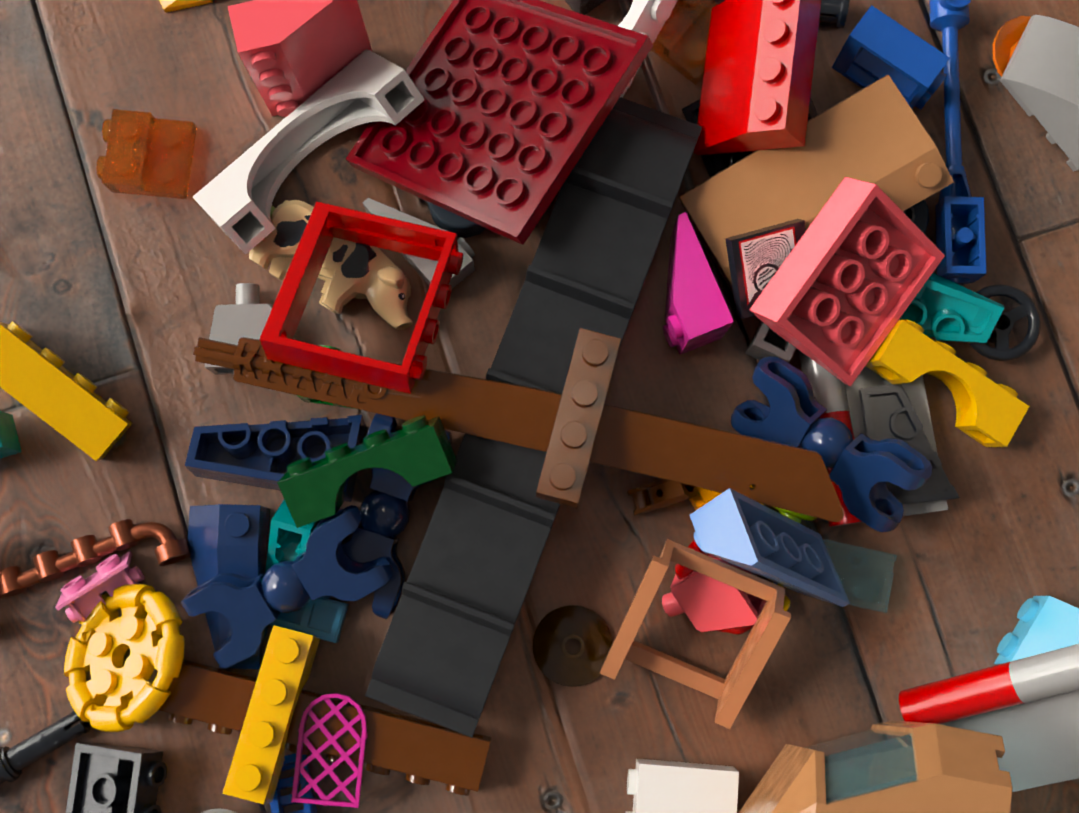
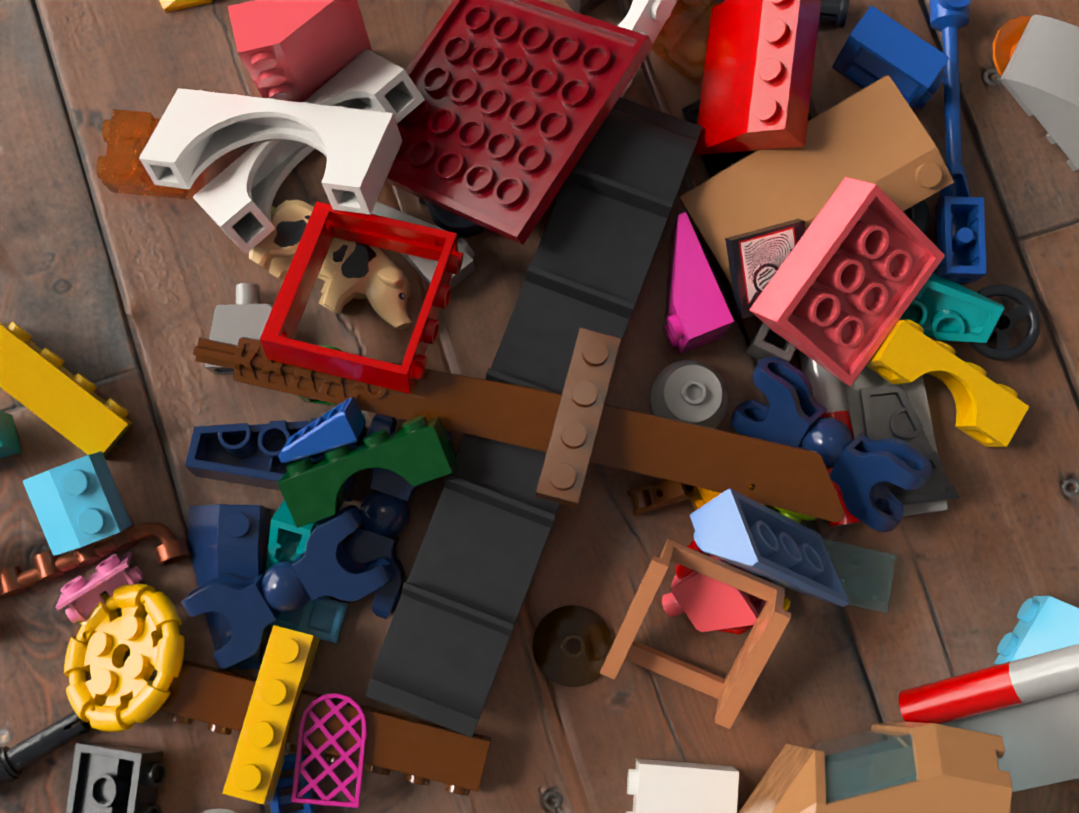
none -> medium azure slope [23,451,132,556]
none -> white arch [139,88,402,215]
none -> blue slope [278,397,366,463]
none -> light grey cone [650,360,729,428]

